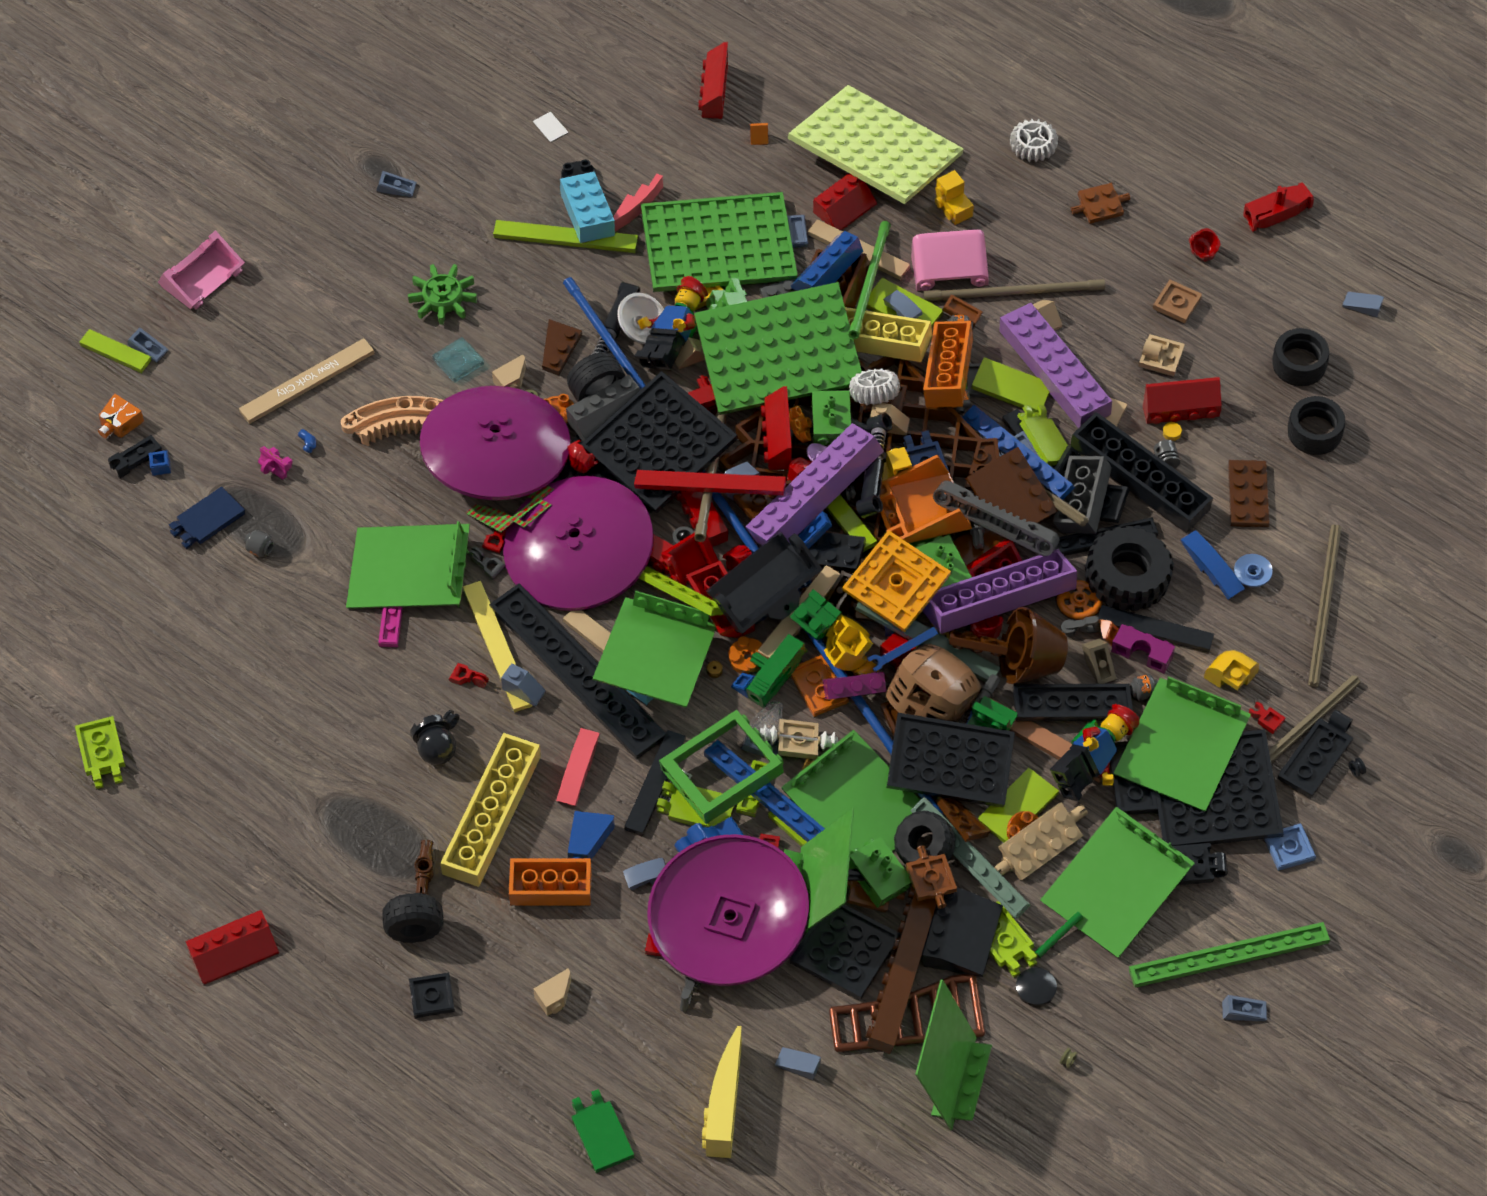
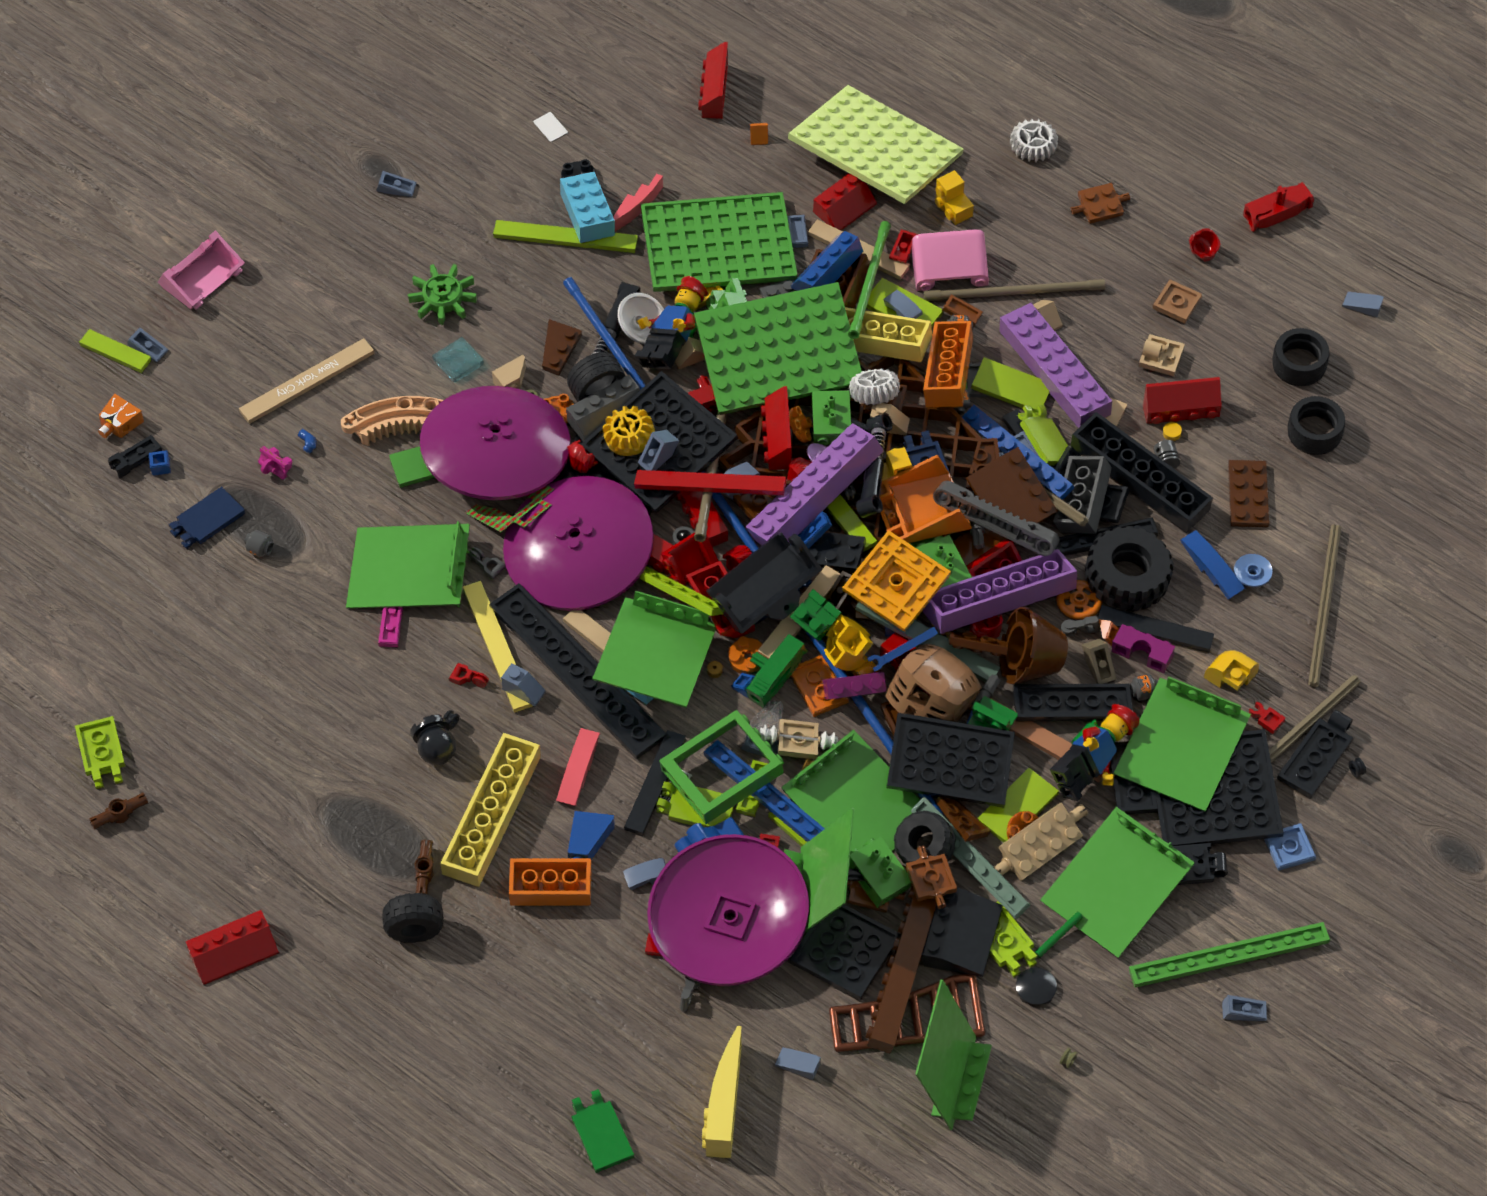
black tile [409,972,455,1018] -> none
red piece [482,527,508,554] -> none
tan slope [533,969,571,1016] -> none
none -> reddish brown pin [89,792,149,830]
none -> bright green tile [389,446,435,488]
none -> yellow gear [603,406,655,456]
none -> sand blue slope [638,430,679,471]
none -> red slope [889,229,918,264]

